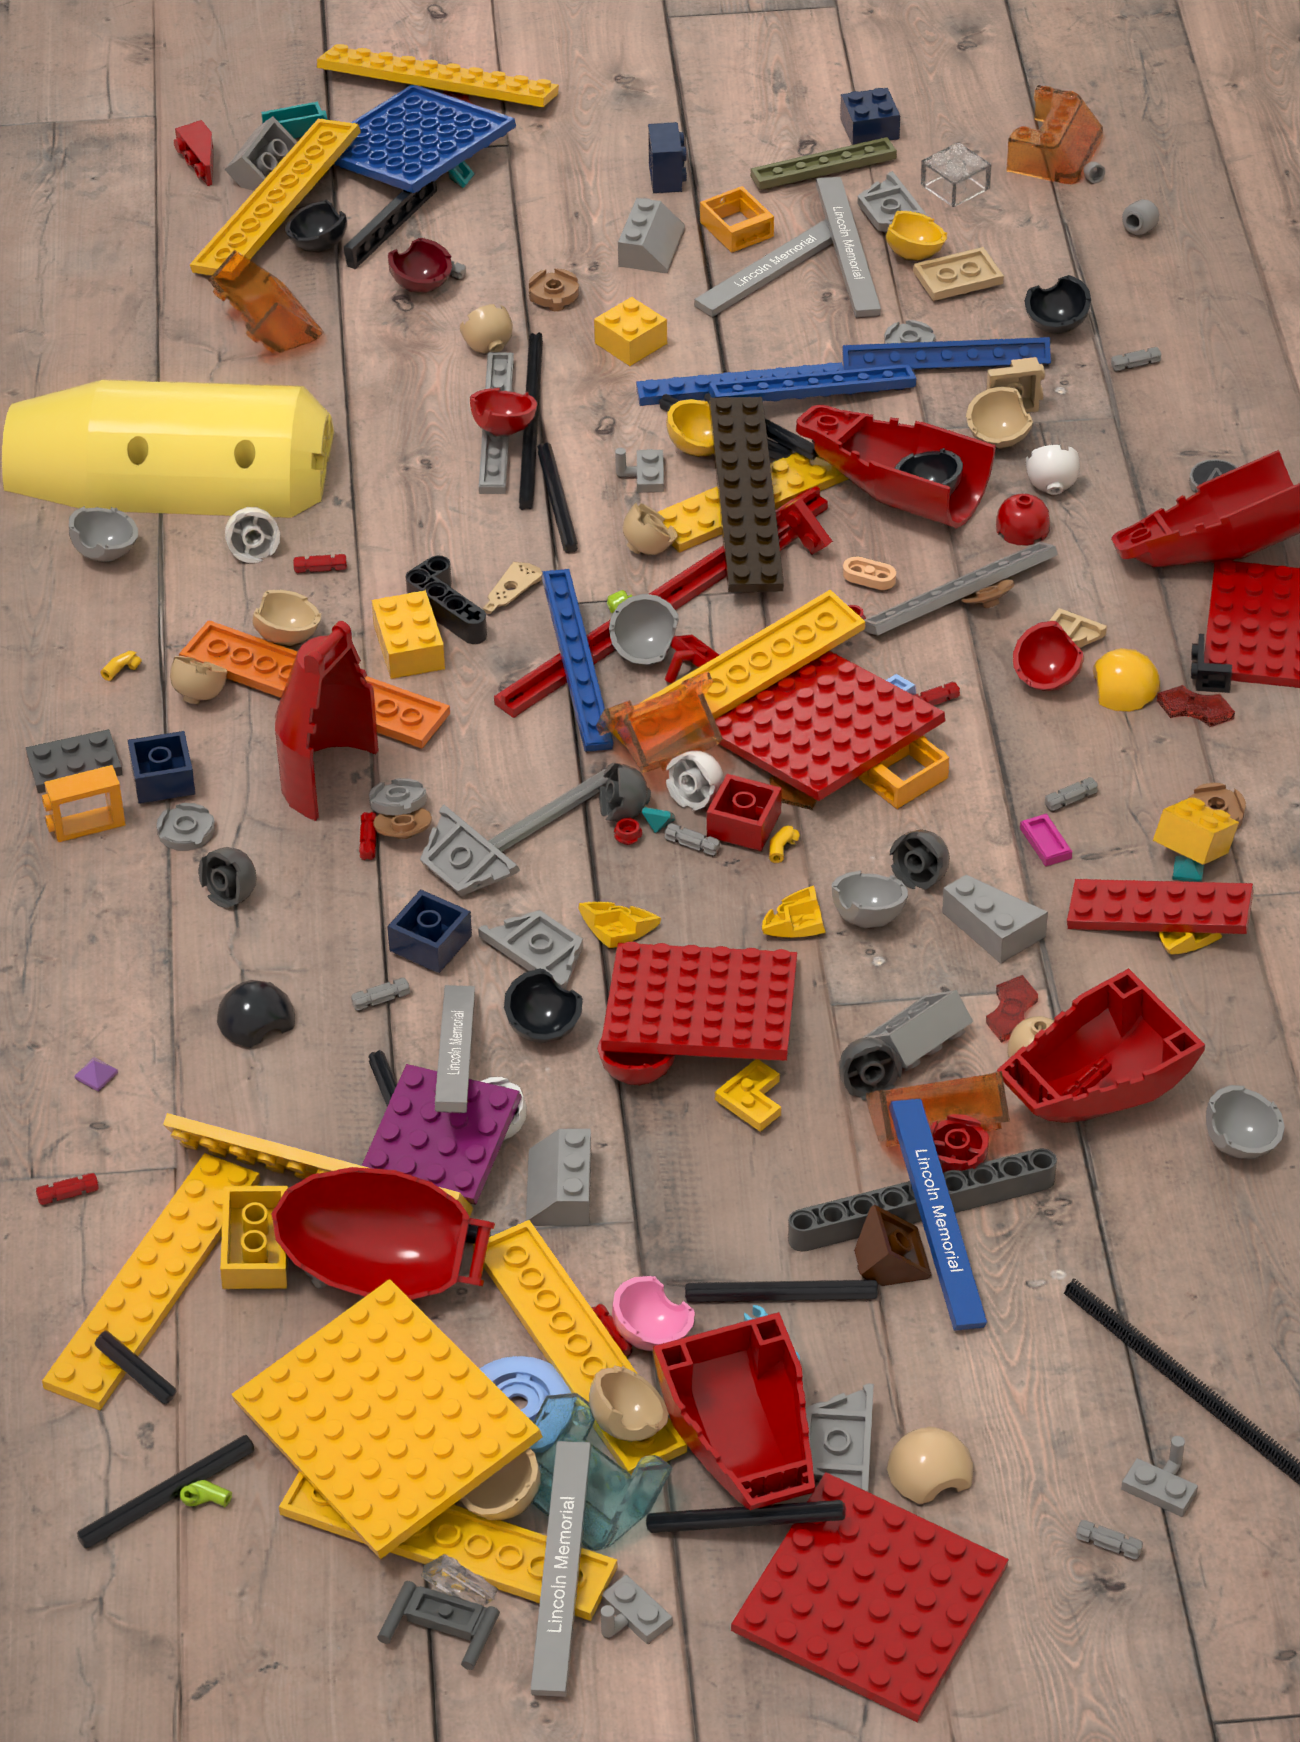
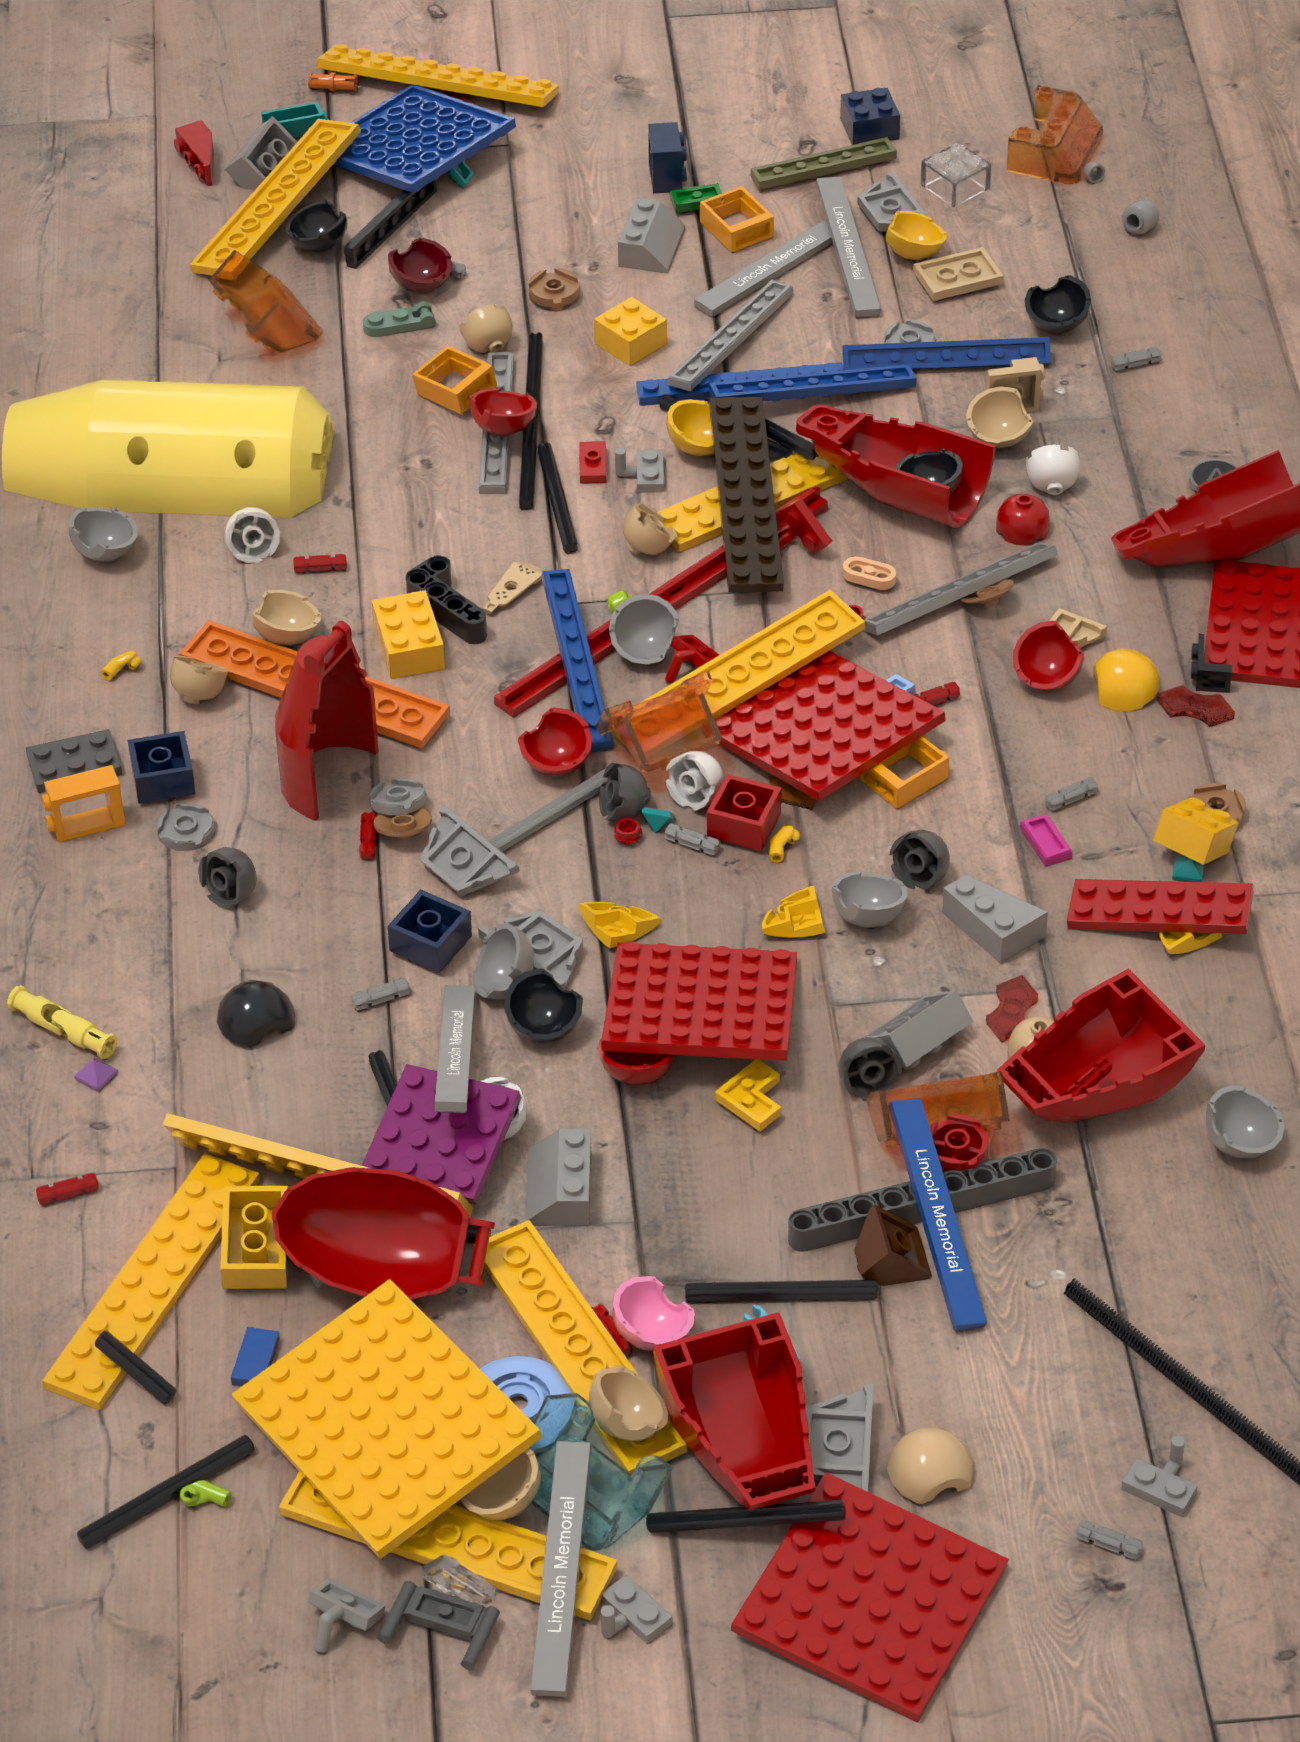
none -> light yellow piece [7,985,118,1060]
none -> blue tile [231,1327,280,1386]
none -> orange pin [308,72,358,92]
none -> light grey plate [308,1578,386,1652]
none -> sand green plate [363,301,436,337]
none -> light orange window [412,345,497,415]
none -> light grey cylinder [473,923,535,1000]
none -> red cylinder [518,707,592,776]
none -> plate [579,441,607,483]
none -> light grey tile [668,280,793,392]
none -> green plate [670,183,723,213]

